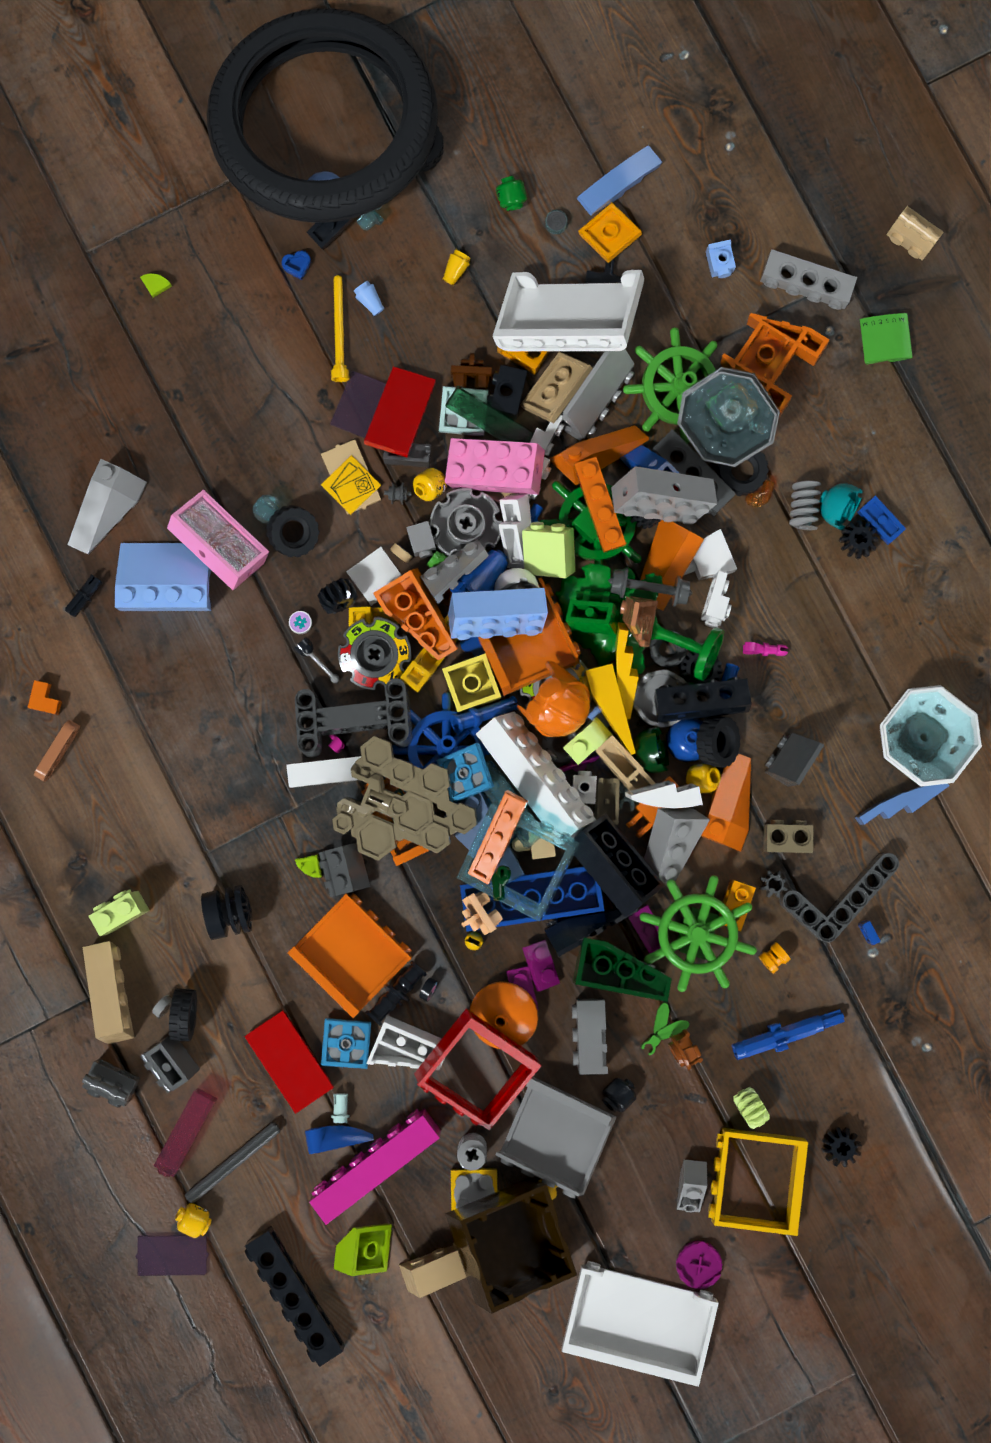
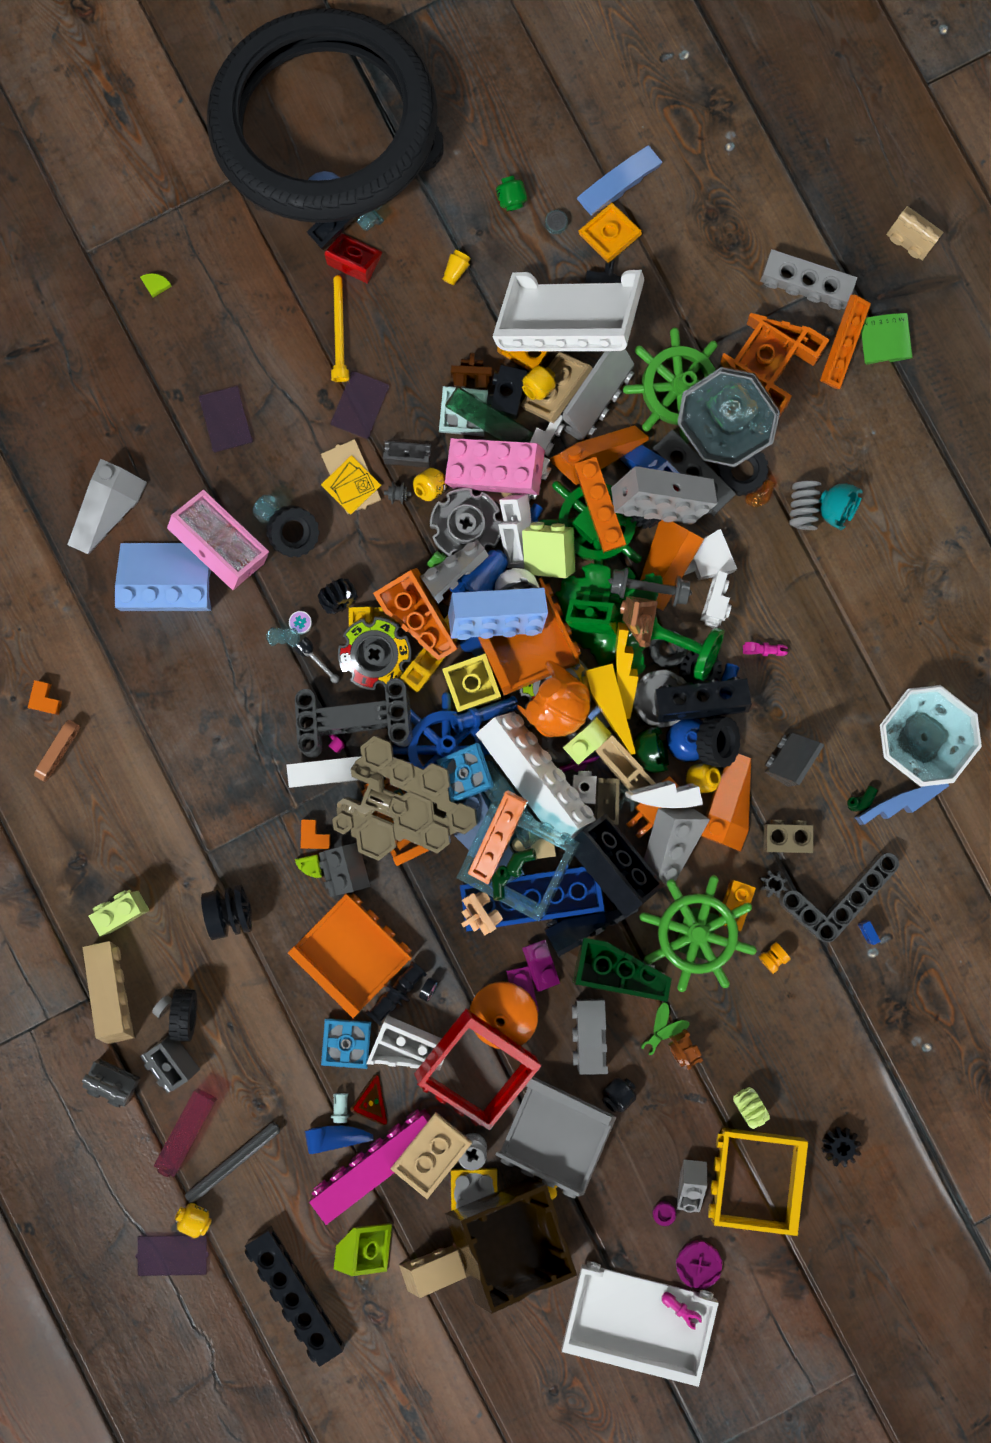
black axle [65,574,103,617] -> none
red tile [244,1010,335,1114] -> none
blue tile [281,251,311,280] -> none
white sticker [346,547,402,606] -> none
light blue cone [354,281,385,316] -> none
red tile [364,366,436,458] -> none
tan tile [390,543,413,563] -> none
light grey brick [406,521,436,559] -> none
yellow hinge [465,932,483,950] -> none
magenta plate [628,905,670,954] -> none
light blue brick [706,240,736,278] -> none
blue piece [732,1009,845,1060] -> none
black gear [839,520,879,560] -> none
blue plate [857,495,906,545] -> none
none -> clear purple piece [199,386,253,453]
none -> clear light blue piece [266,627,300,647]
none -> orange piece [300,820,331,849]
none -> red slope [325,233,382,284]
none -> piece [350,1075,387,1125]
none -> tan tile [390,1112,472,1199]
none -> dark green arm [507,848,537,877]
none -> yellow head [522,366,556,400]
none -> magenta tile [652,1201,676,1226]
none -> dark pink piece [662,1292,702,1330]
none -> orange tile [820,295,871,389]
none -> dark green arm [847,786,878,812]

